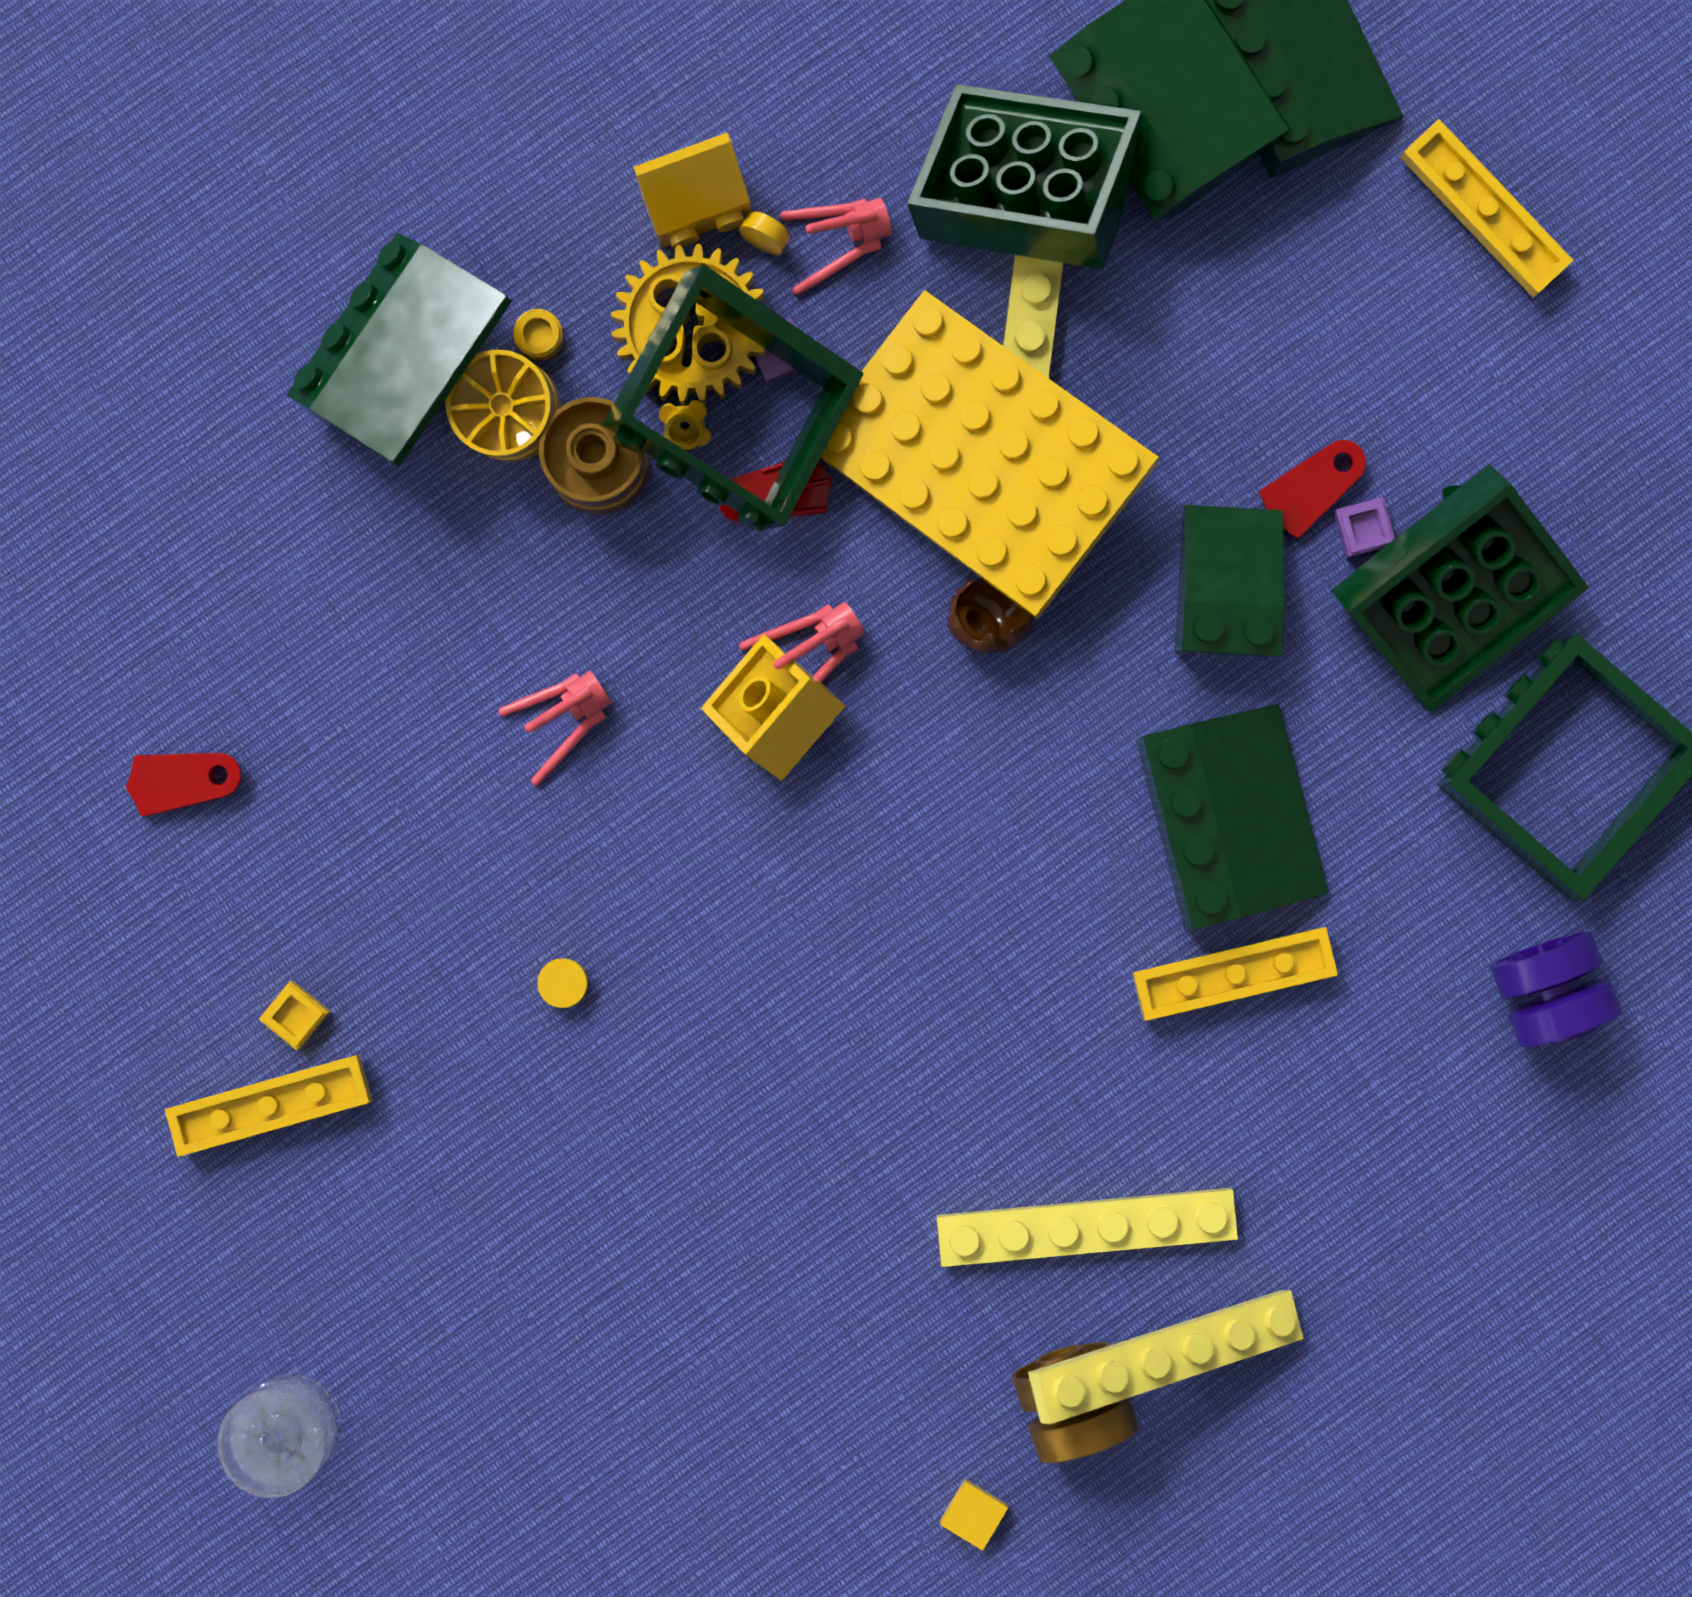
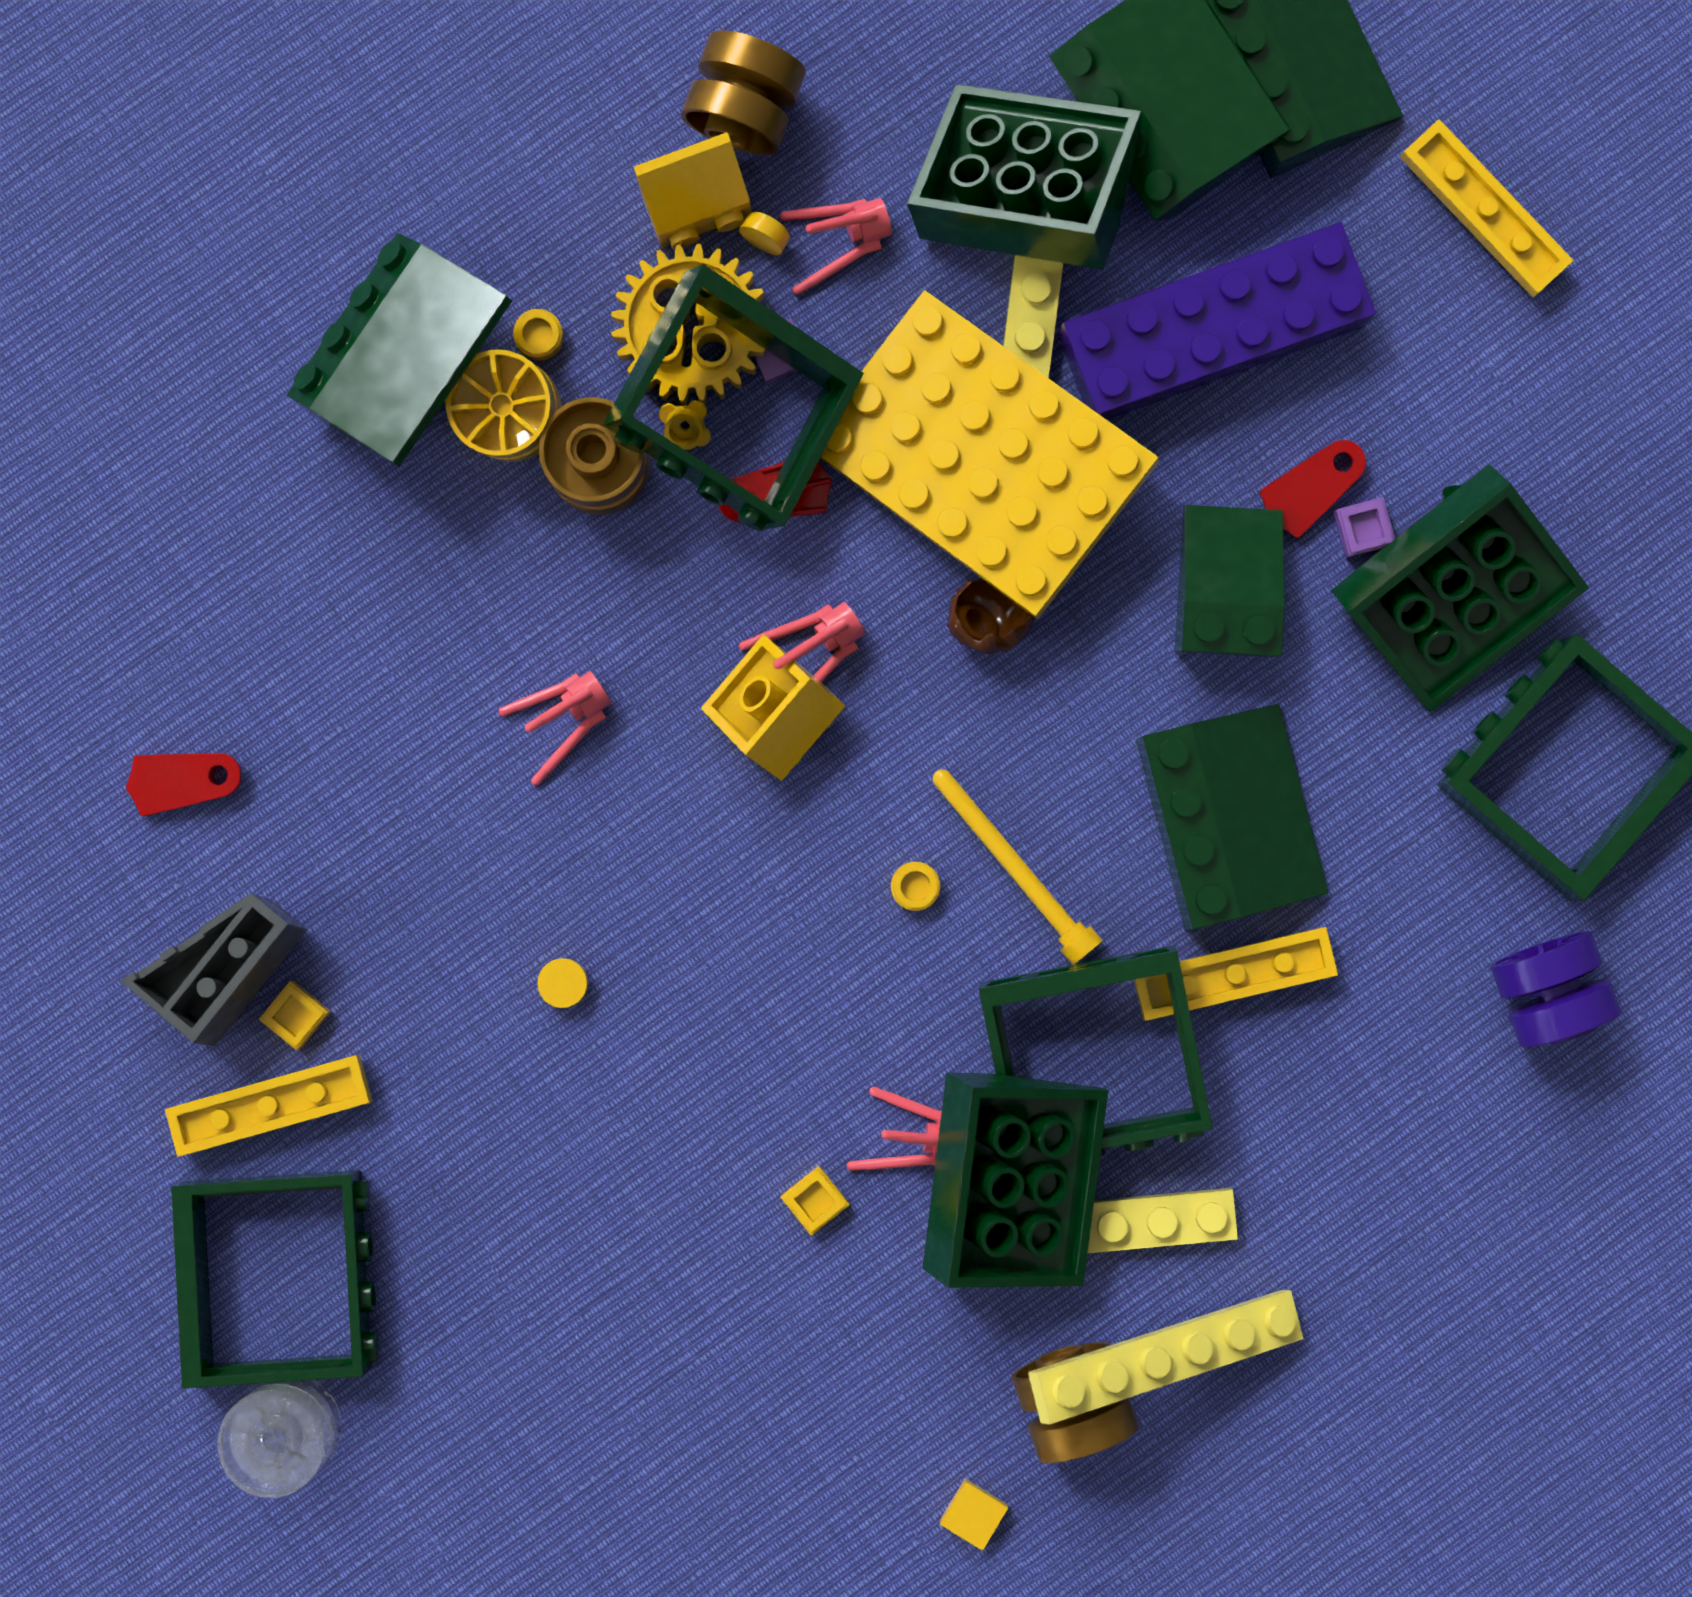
none -> dark grey wedge [120,893,308,1046]
none -> dark green window [171,1170,379,1389]
none -> pearl gold wheel [681,30,806,155]
none -> yellow tile [780,1165,850,1236]
none -> coral plant [847,1087,942,1171]
none -> yellow tile [891,862,940,911]
none -> dark green slope [923,1073,1108,1288]
none -> yellow piece [932,769,1103,965]
none -> dark green window [979,945,1213,1157]
none -> dark purple brick [1058,222,1376,420]

